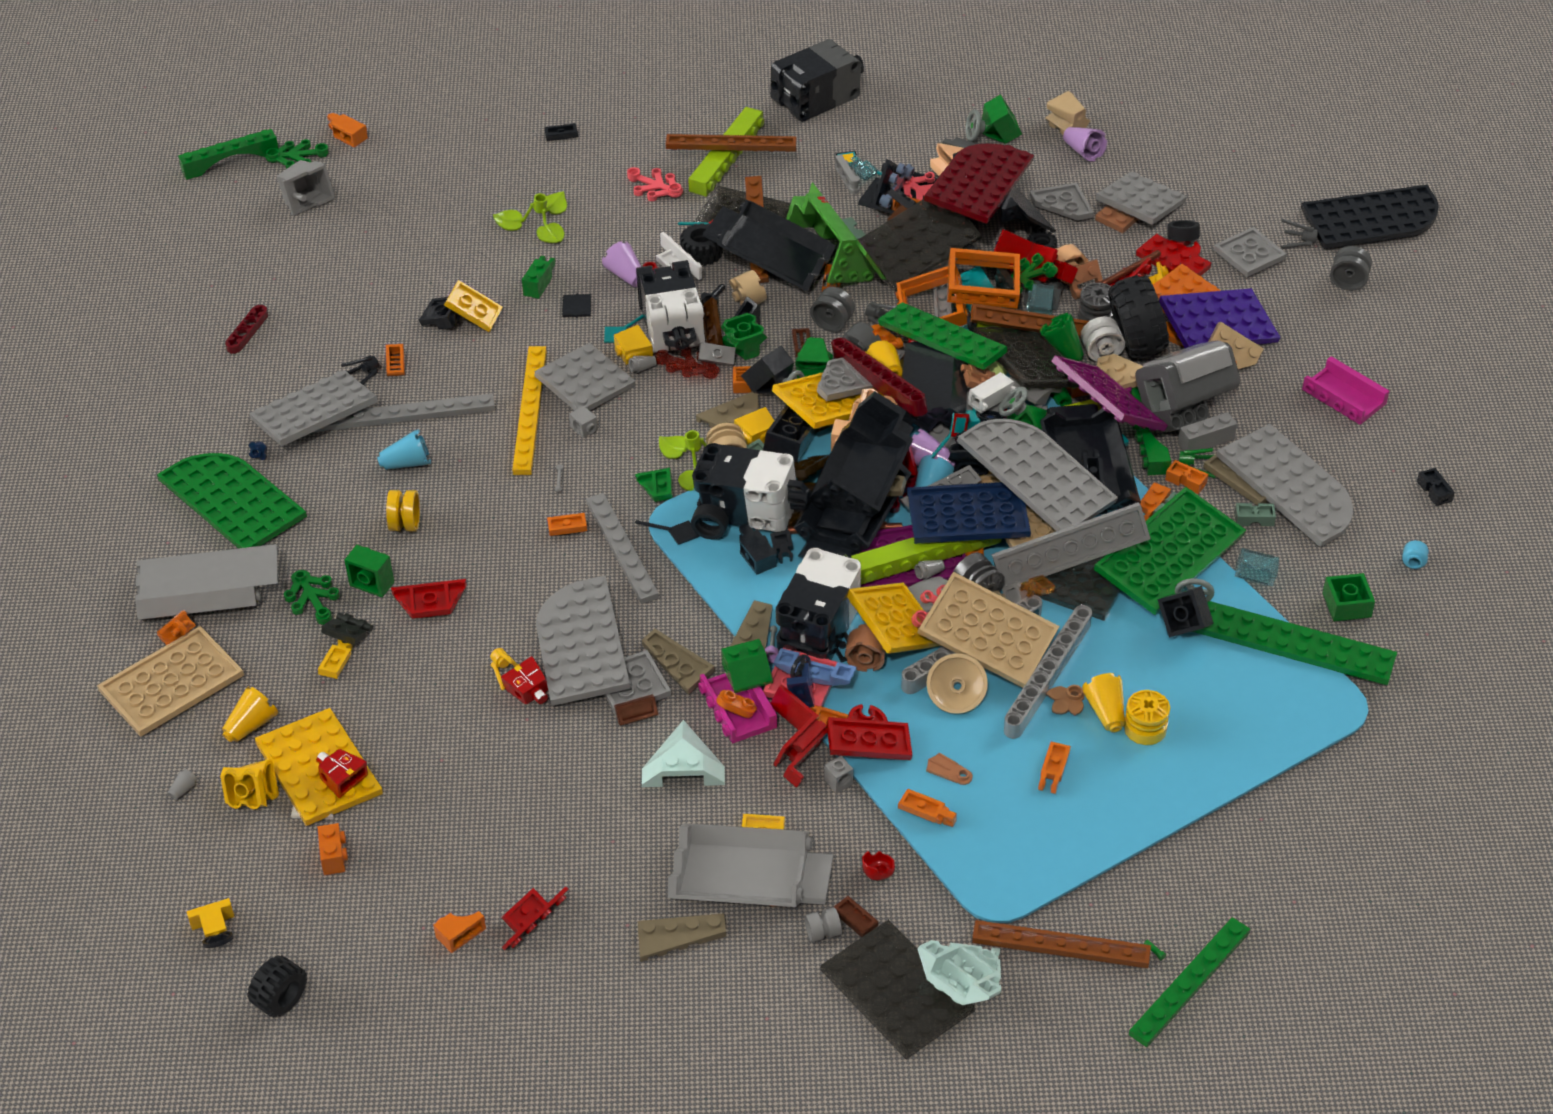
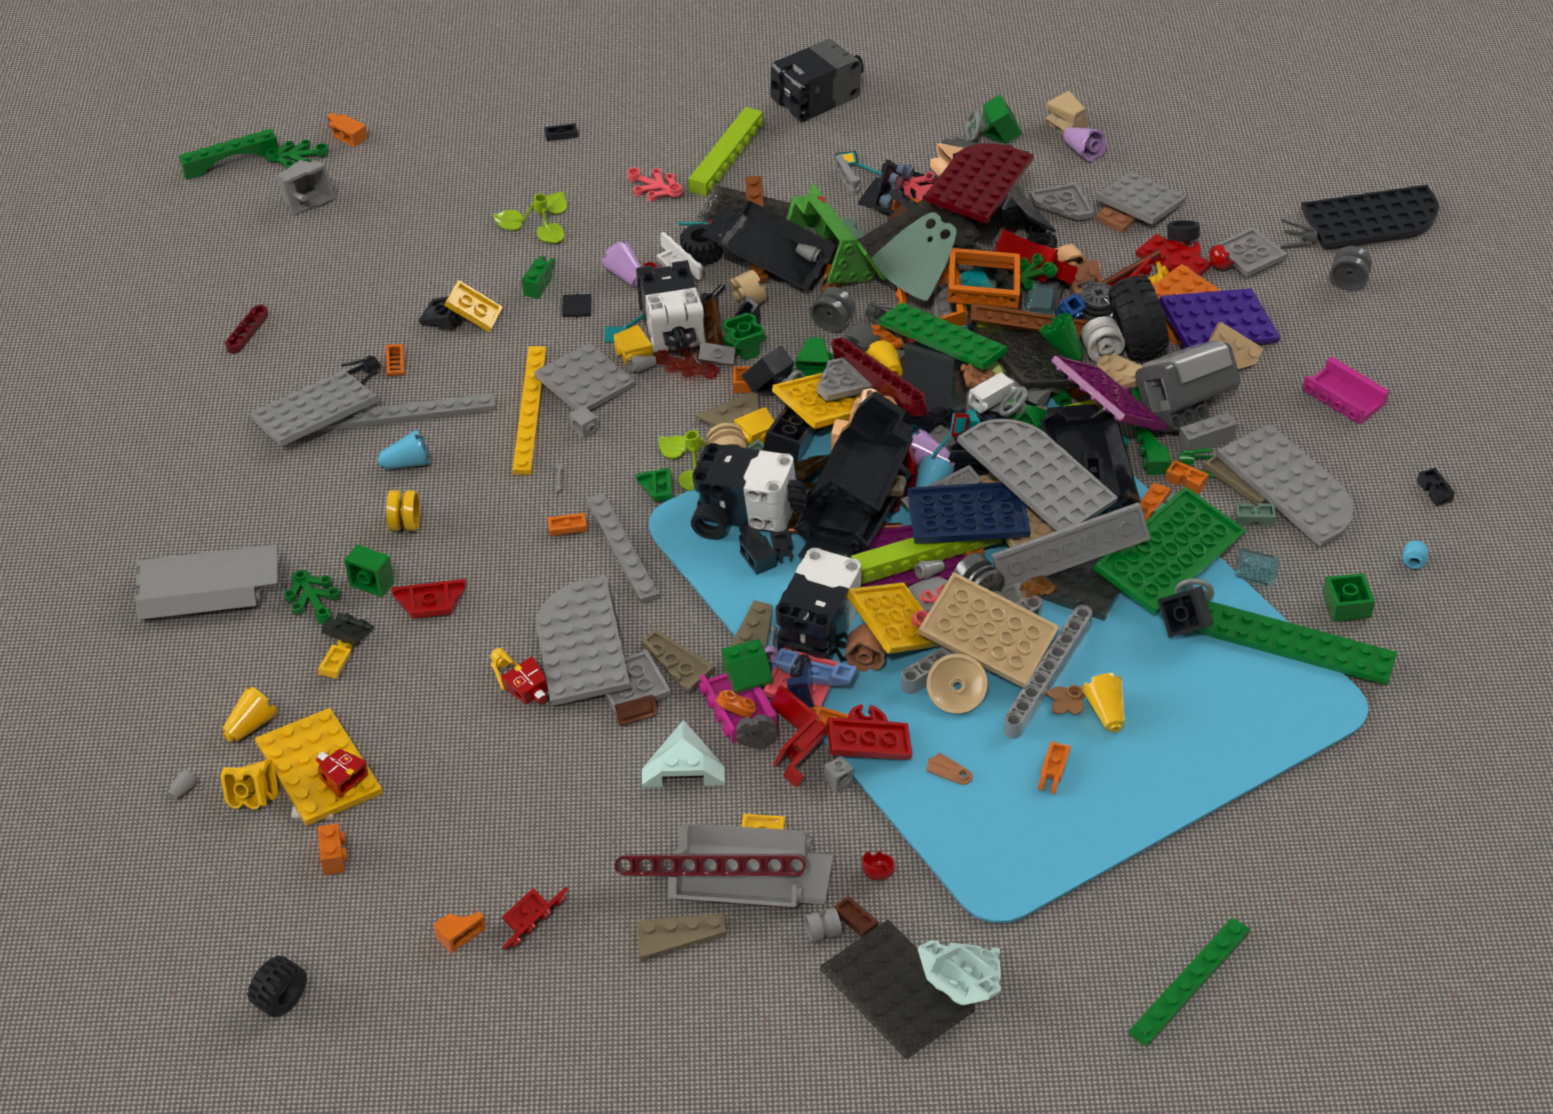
tan plate [97,626,244,737] -> none
green plate [157,453,307,549] -> none
orange hips [157,610,196,645] -> none
yellow piece [186,898,235,948] -> none
dark blue plate [249,441,267,460] -> none
black piece [635,520,700,545] -> none
dark orange plate [665,134,797,152] -> none
copper tile [792,328,811,357] -> none
clear light blue plate [850,155,878,181] -> none
orange hinge [898,789,957,827] -> none
dark orange plate [972,920,1151,968] -> none
yellow wheel [1124,690,1171,745] -> none
green piece [1144,939,1166,961] -> none
none -> dark red beam [614,854,808,876]
none -> dark grey plate [736,715,777,750]
none -> light grey cone [796,243,822,263]
none -> sand green piece [871,212,956,301]
none -> blue brick [1054,293,1086,319]
none -> red hair [1209,244,1234,270]

